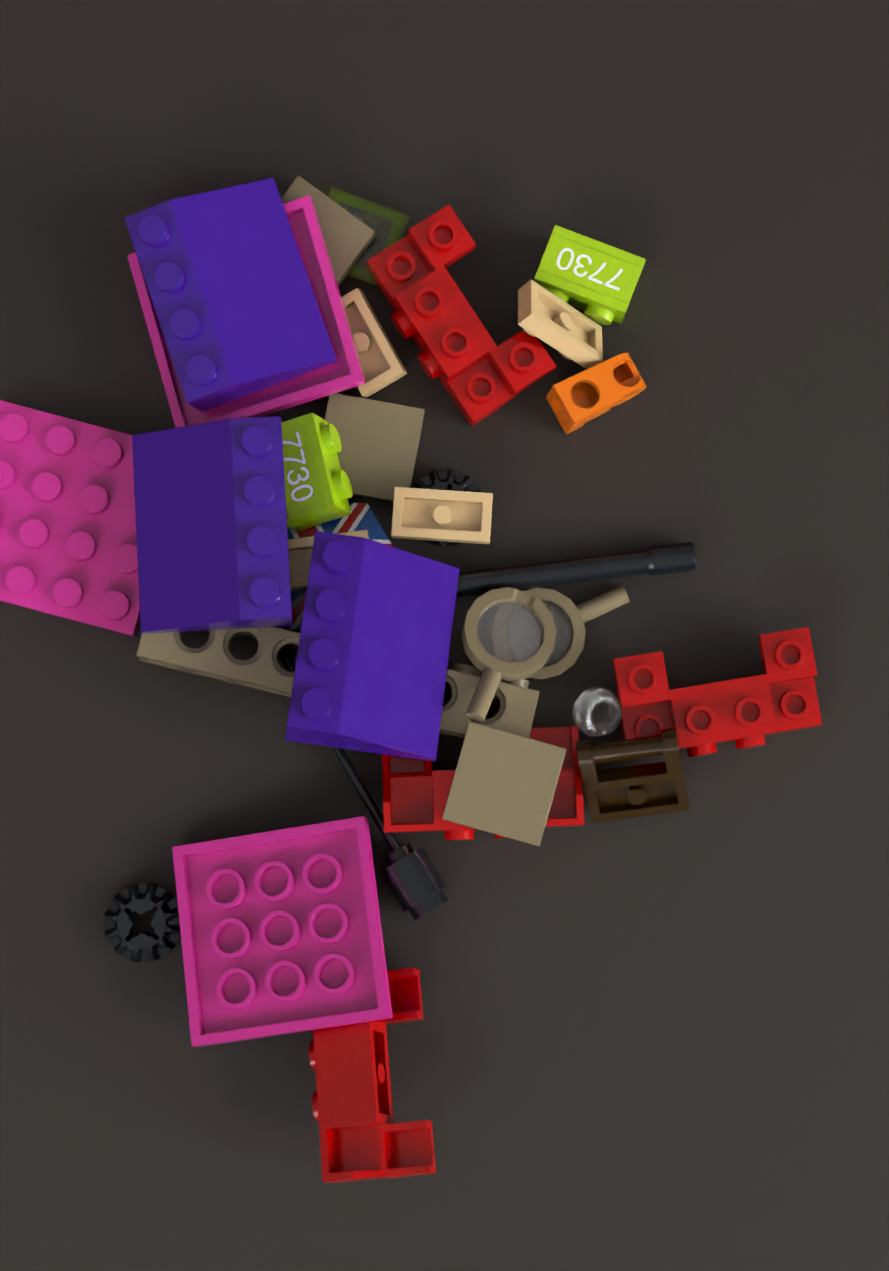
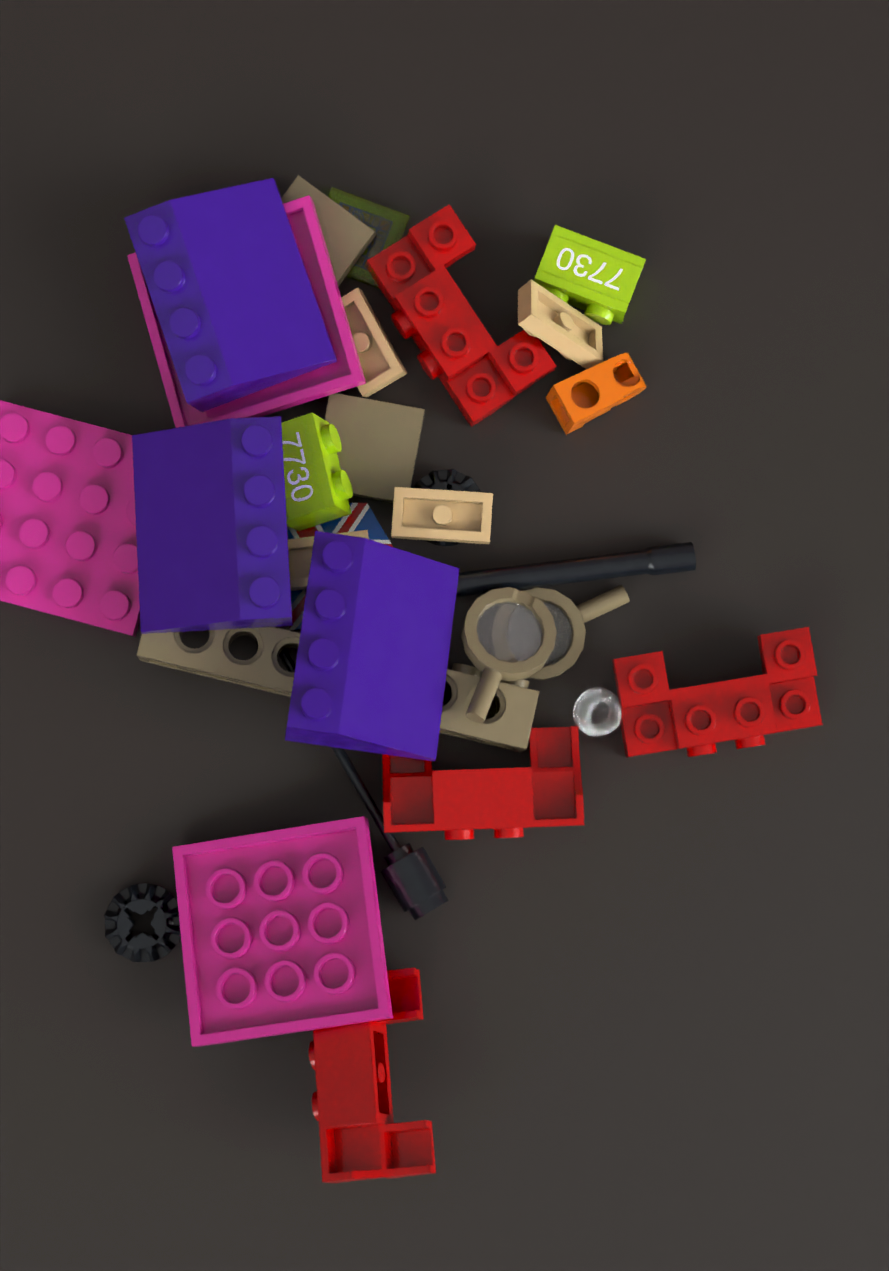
dark tan tile [442,722,566,847] -> none
dark brown plate [576,728,690,823] -> none

